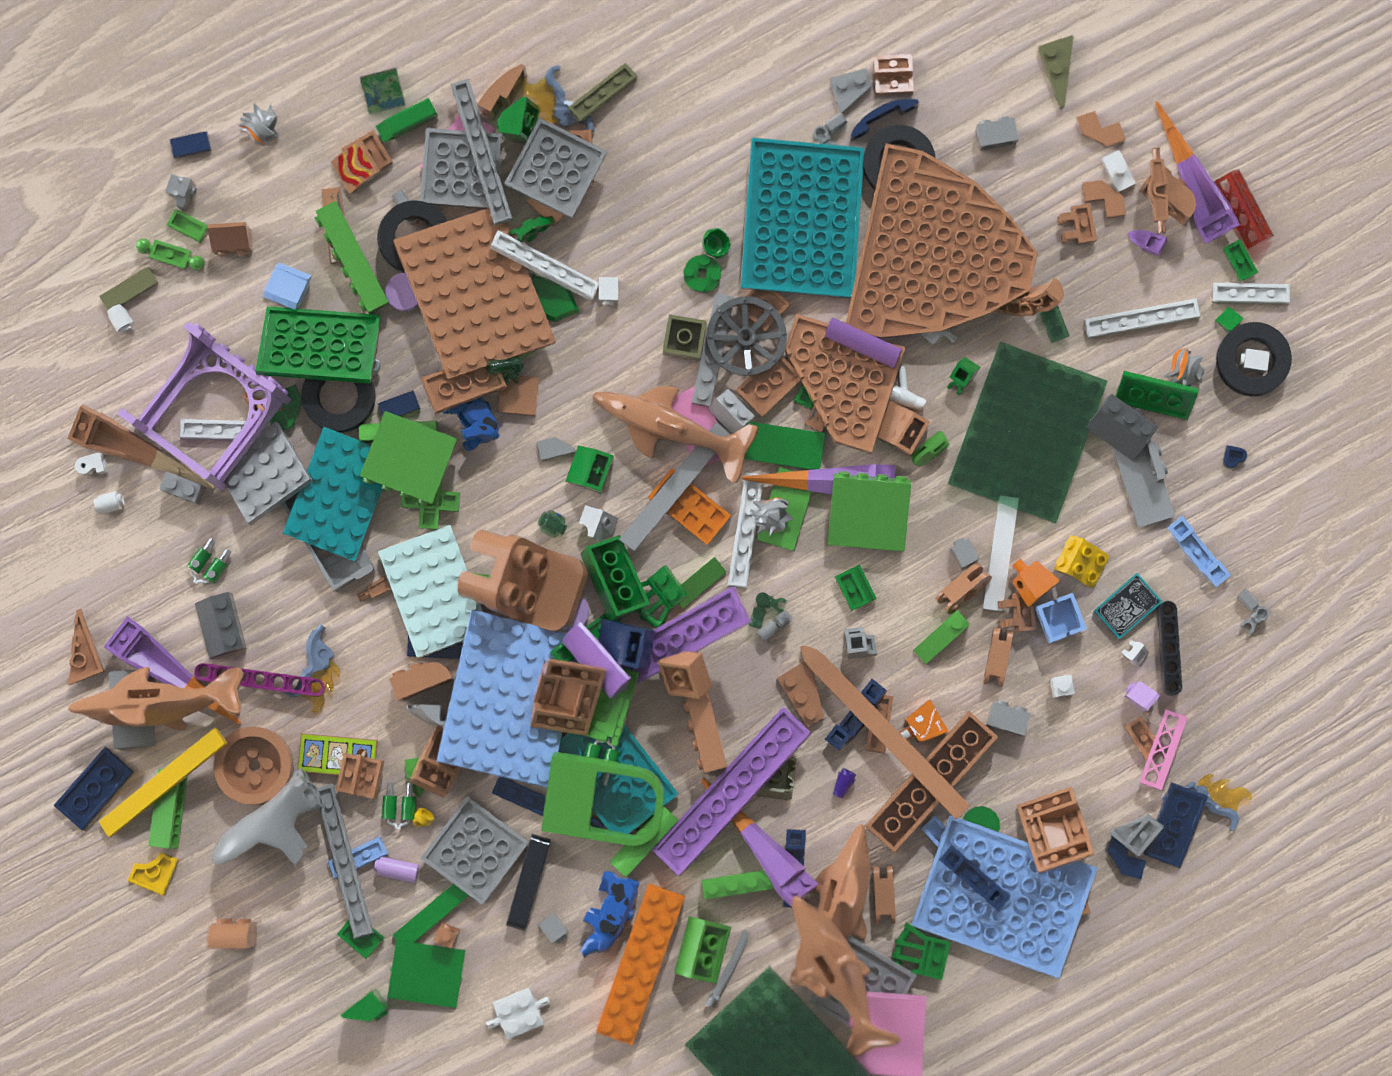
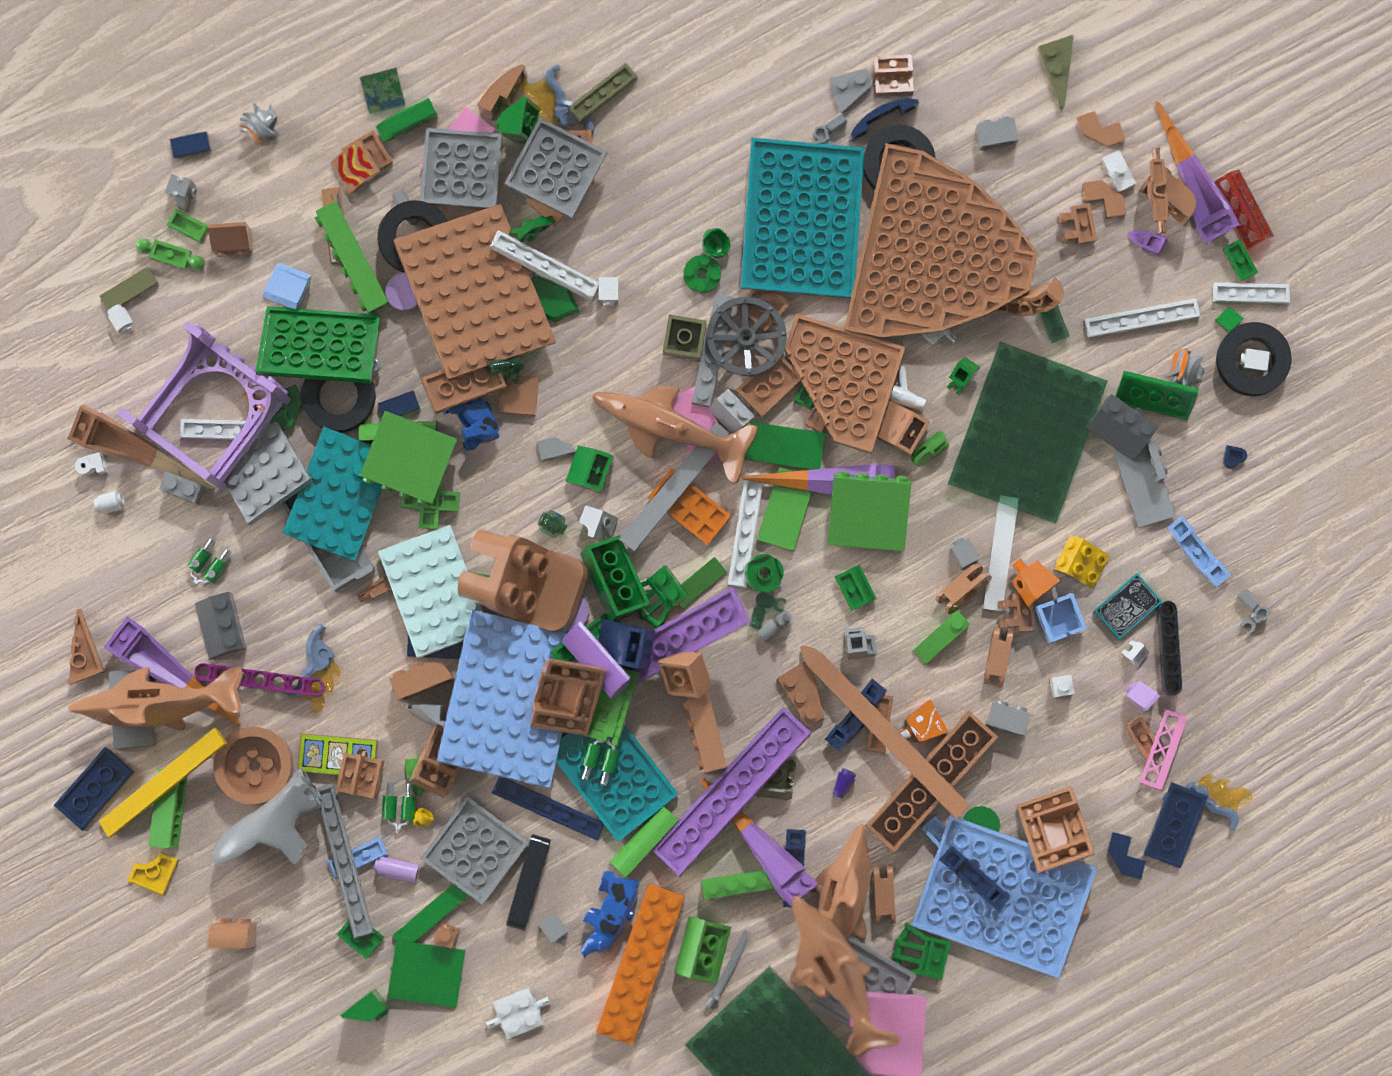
light grey tile [451,79,513,226] -> none
bright green window [541,752,665,846] -> none
light grey hair [749,497,793,536] -> none
medium lavender brick [825,317,902,369] -> none
light grey wing [1109,814,1164,857] -> none
none -> green plate [745,554,784,592]

